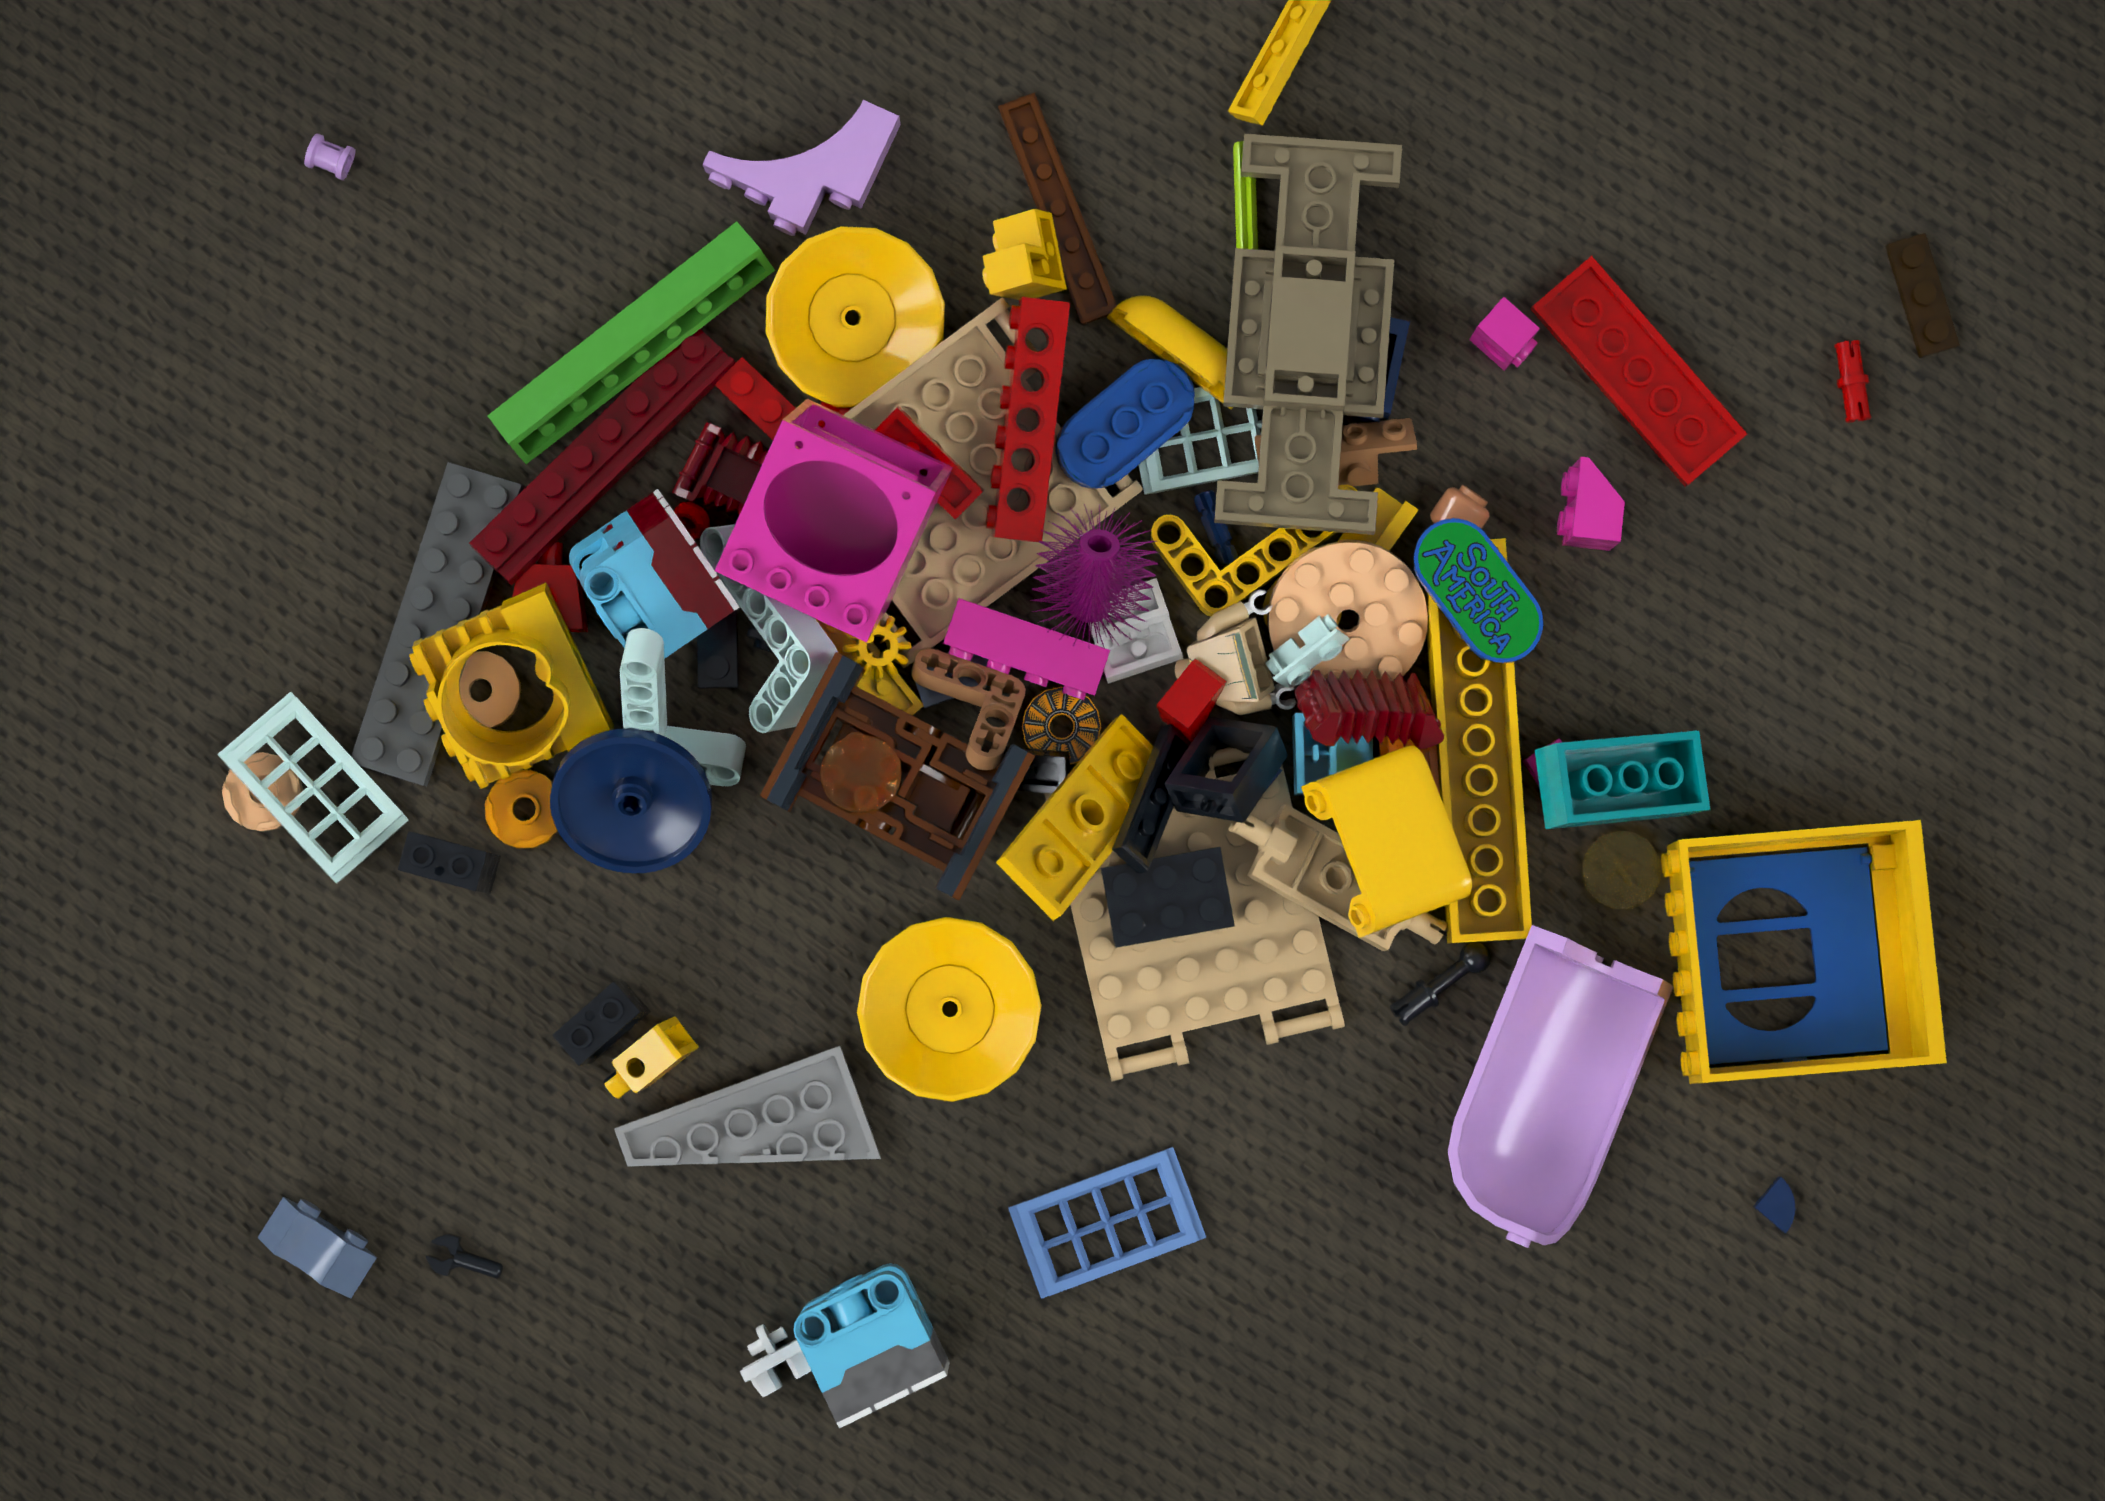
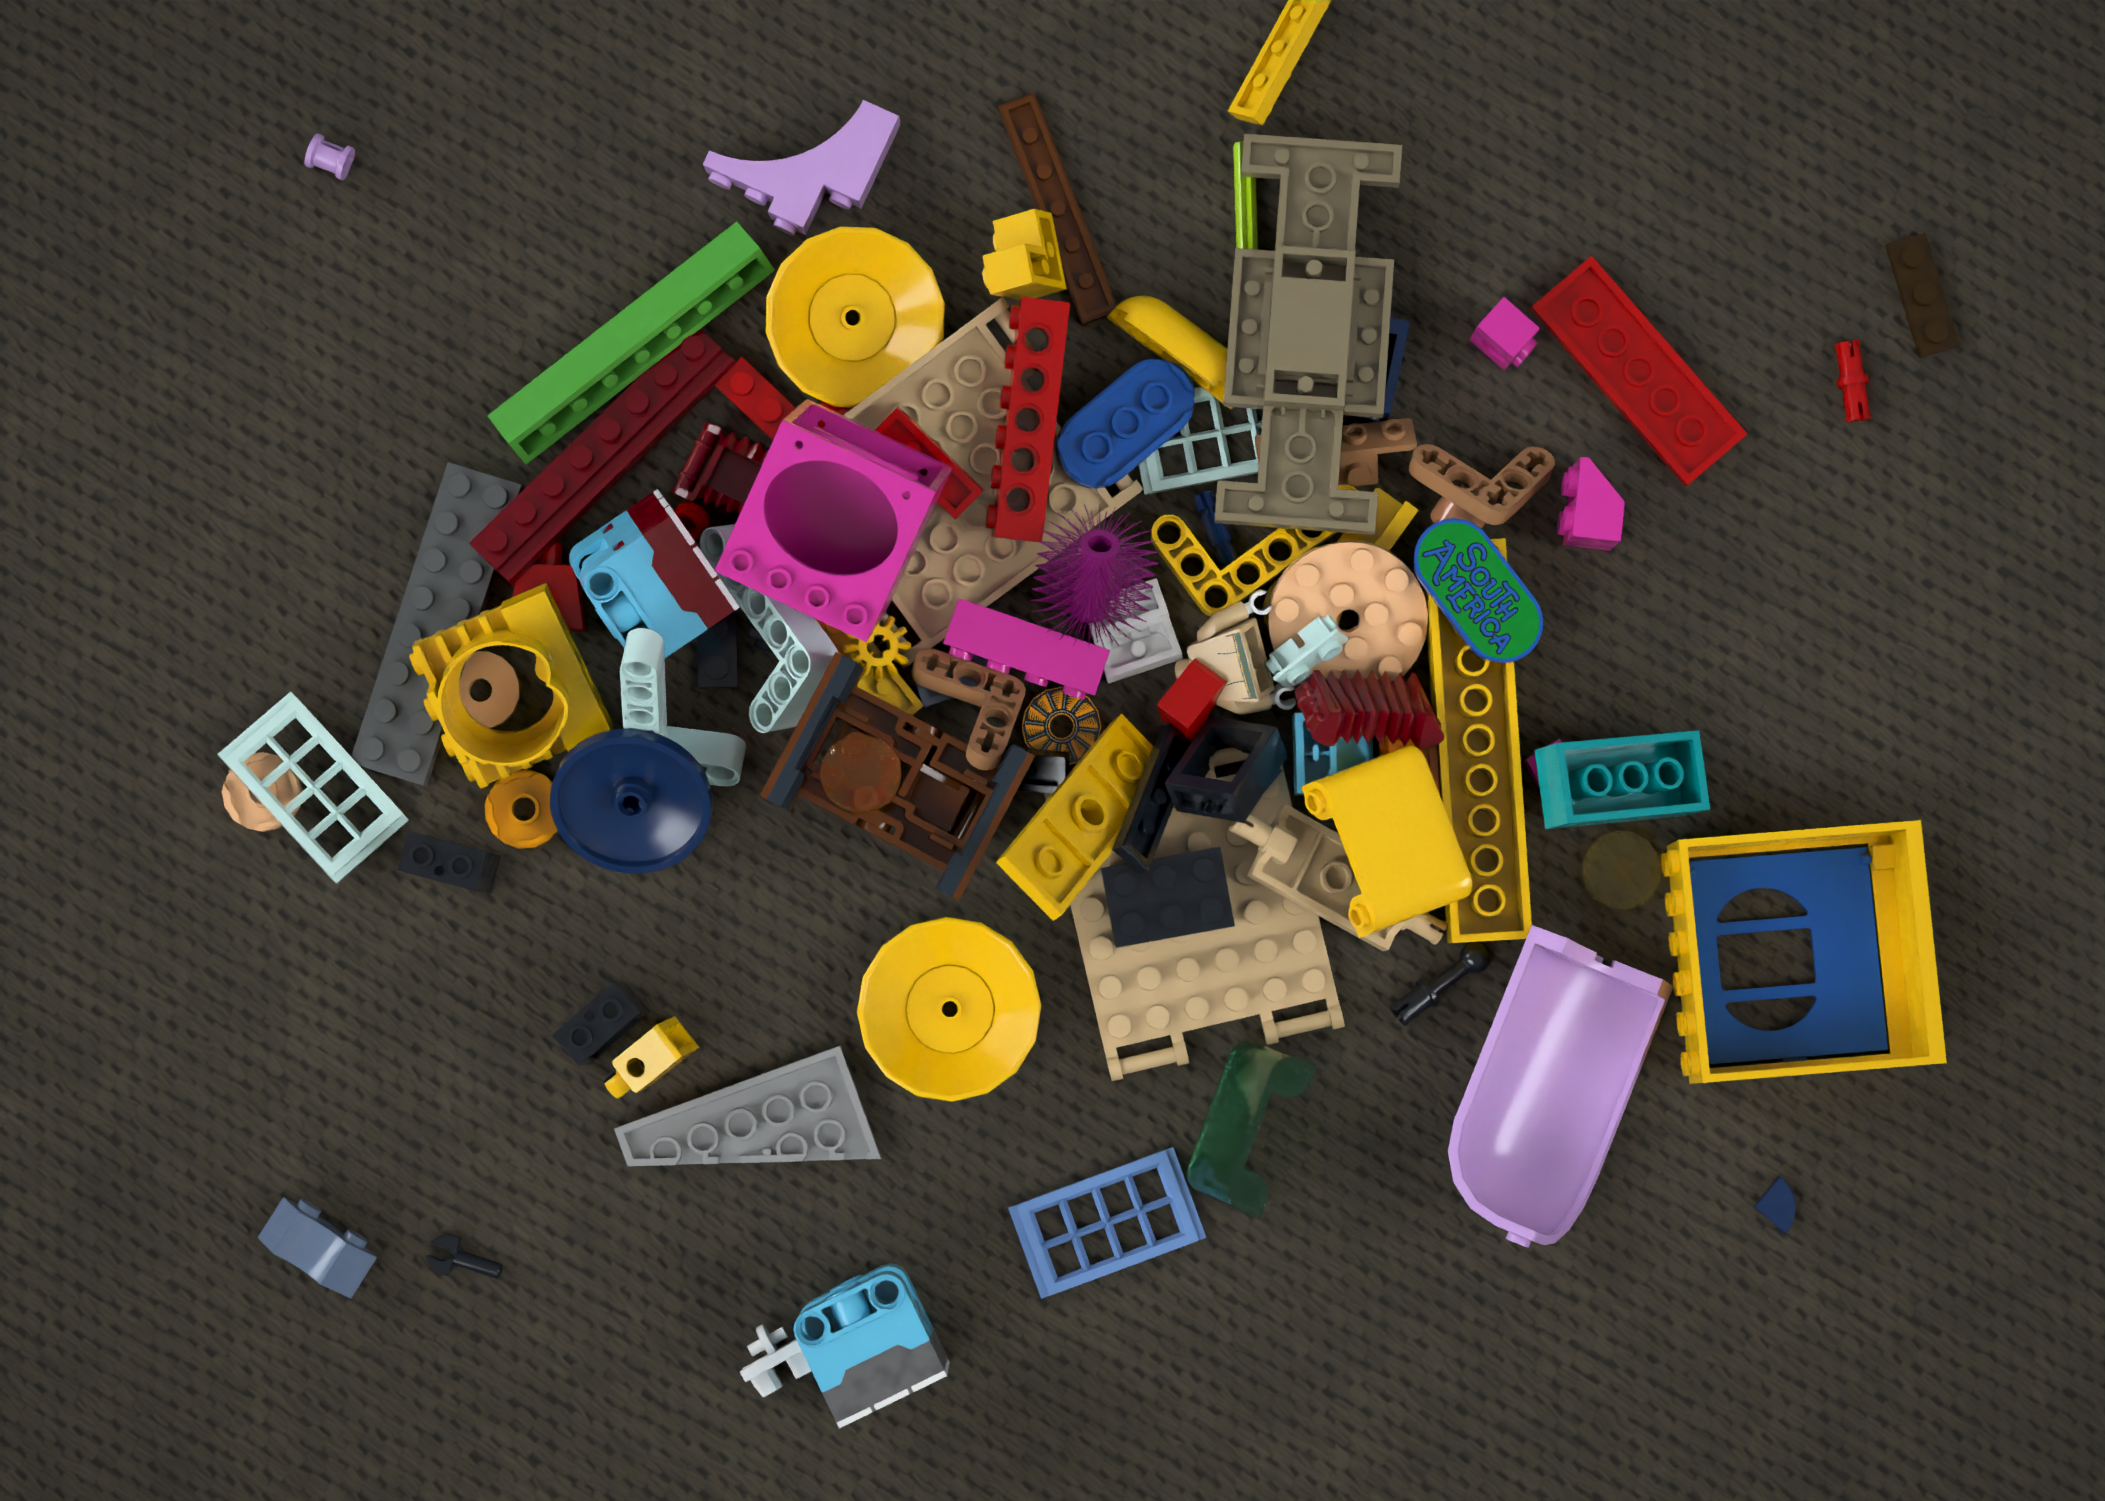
none -> clear green windscreen [1186,1041,1317,1219]
none -> medium nougat beam [1409,444,1555,525]

